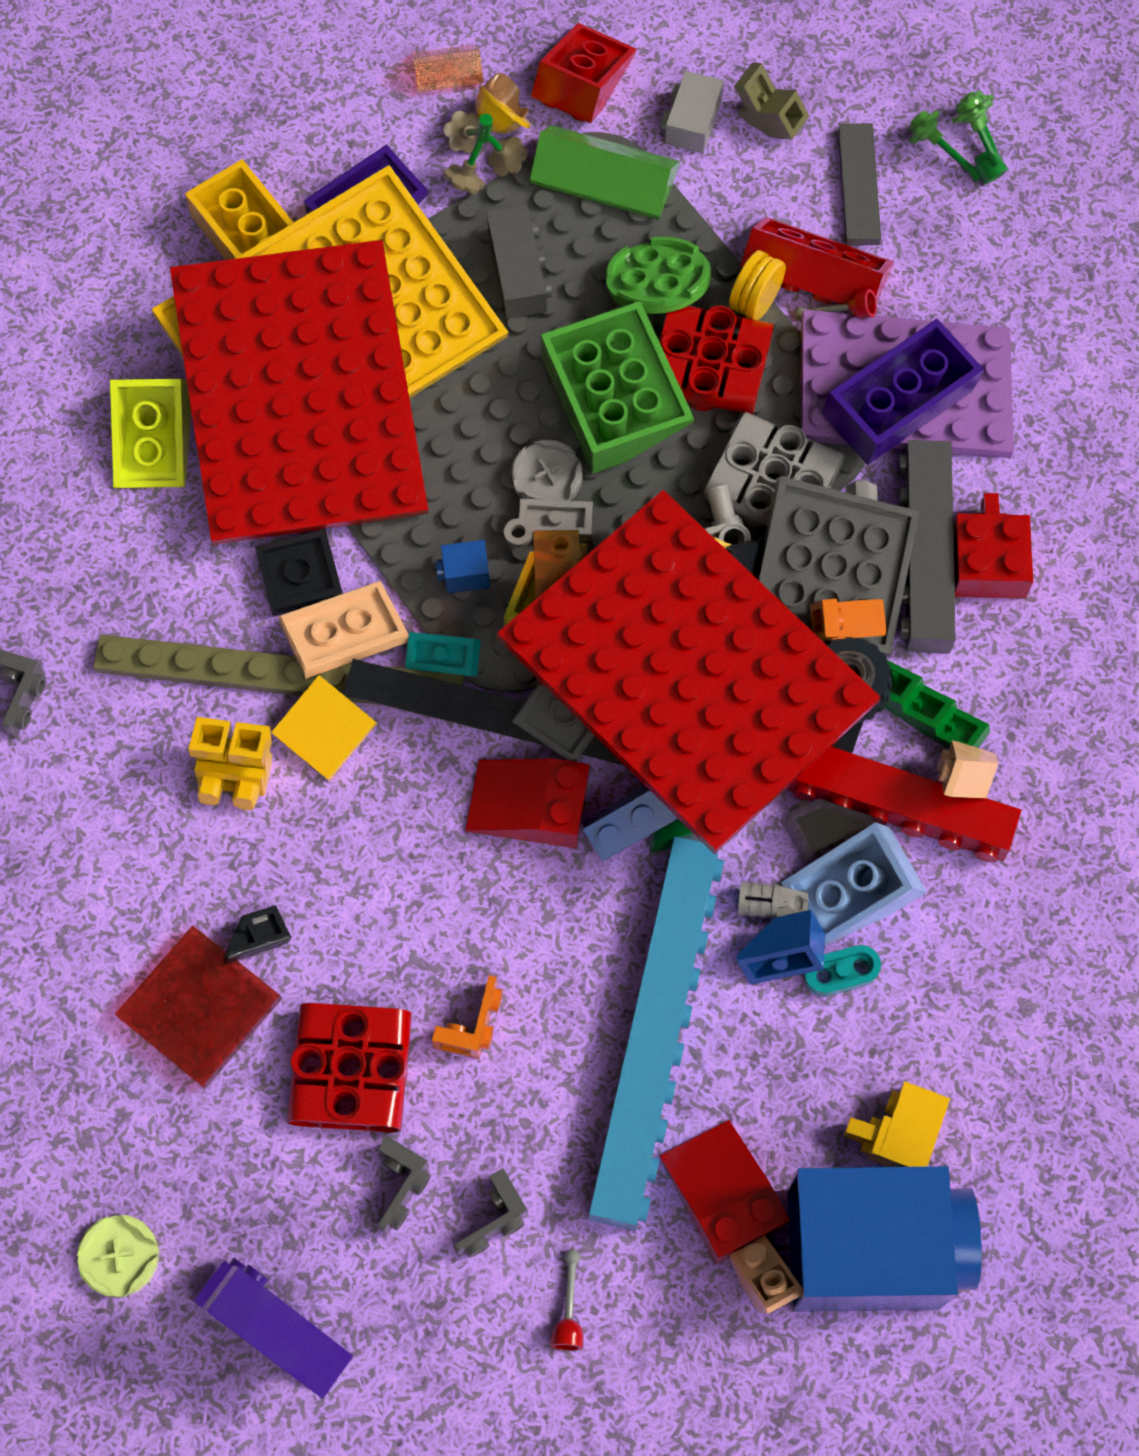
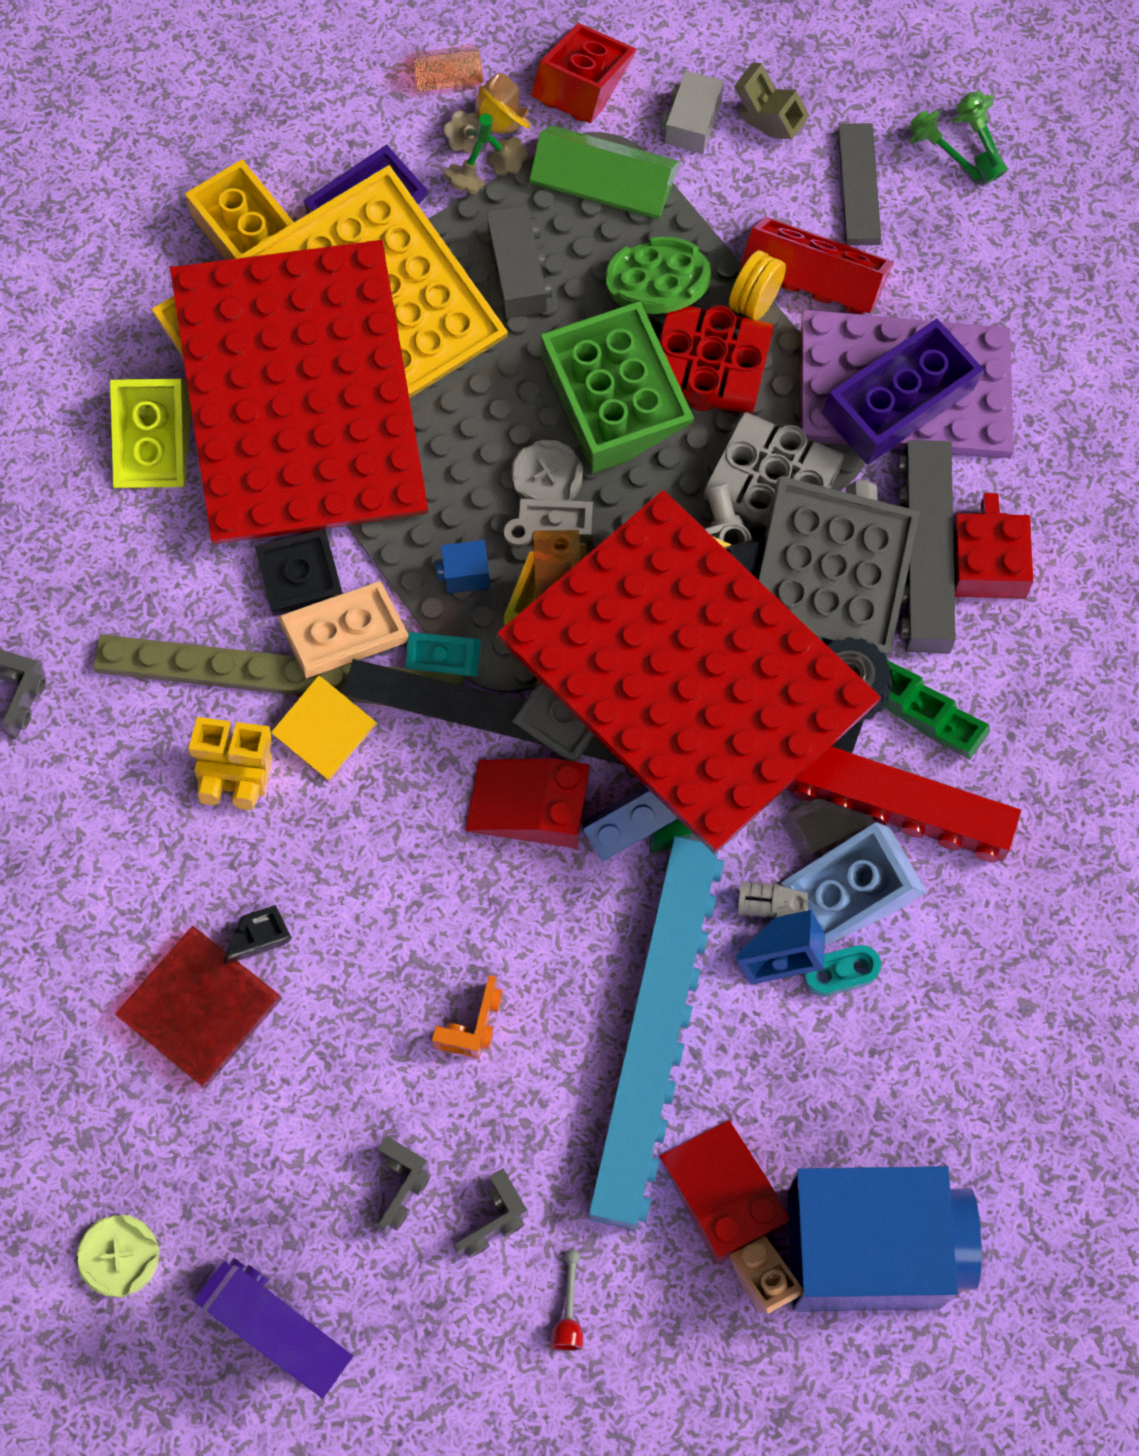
red connector [286,1003,412,1133] -> none
red hinge [795,289,877,321] -> none
orange bracket [810,599,886,641] -> none
yellow hinge [843,1081,950,1167] -> none
light nougat slope [936,740,998,798] -> none

